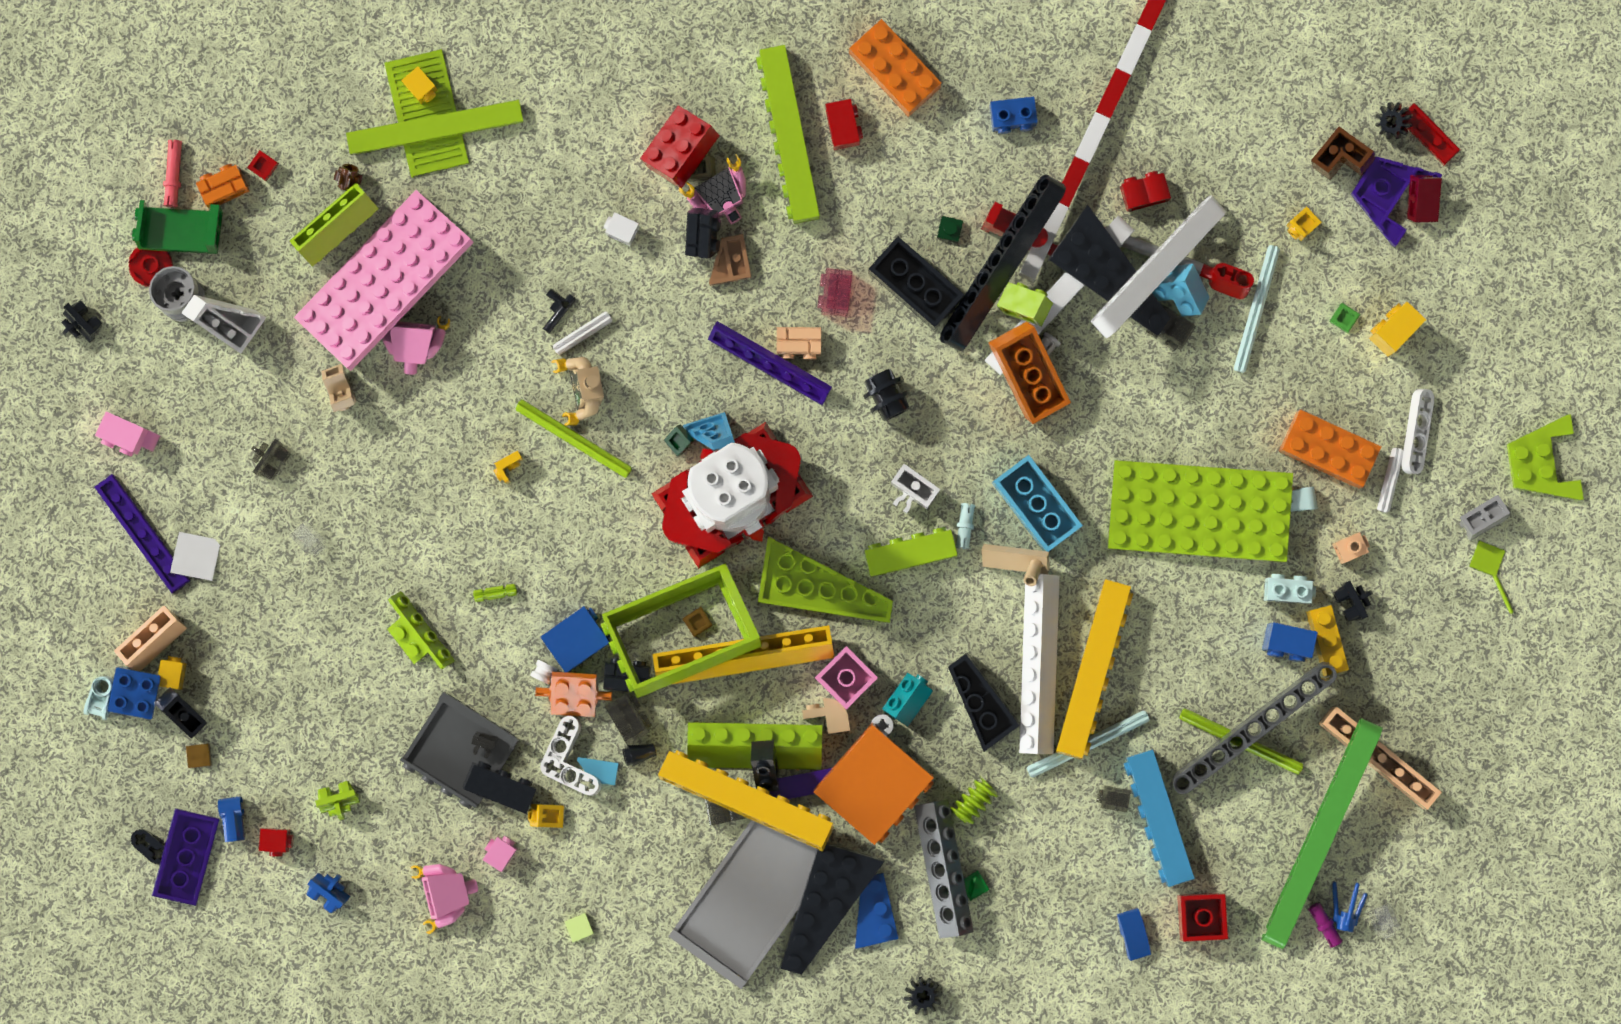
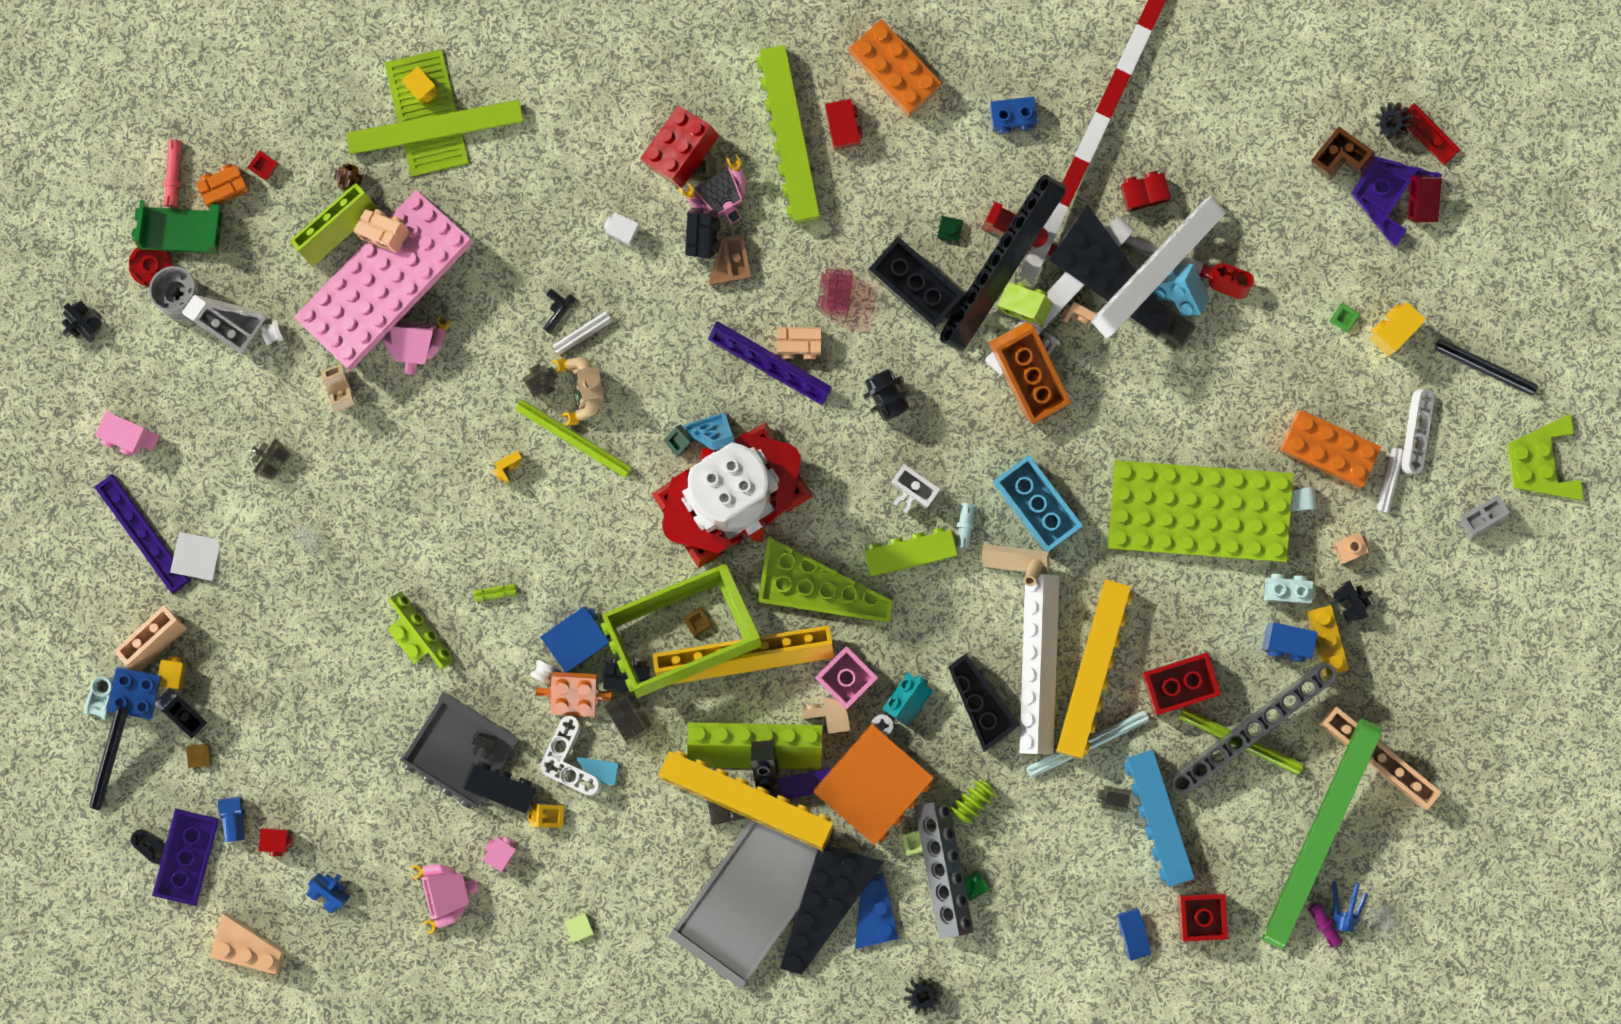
lime hips [315,781,360,821] -> none
black cone [622,743,657,767] -> none
light aqua axle [1234,245,1280,373] -> none
yellow bracket [1286,206,1322,241] -> none
lime piece [1469,540,1513,614] -> none
none -> black axle [89,706,129,810]
none -> light nougat wedge [210,912,285,974]
none -> white wheel [260,320,284,346]
none -> light nougat brick [354,209,409,253]
none -> clear smoke brick [522,363,559,397]
none -> yellowish green tile [901,830,923,856]
none -> light nougat bracket [1061,302,1096,325]
none -> red brick [1141,652,1221,715]
none -> black axle [1435,339,1538,395]

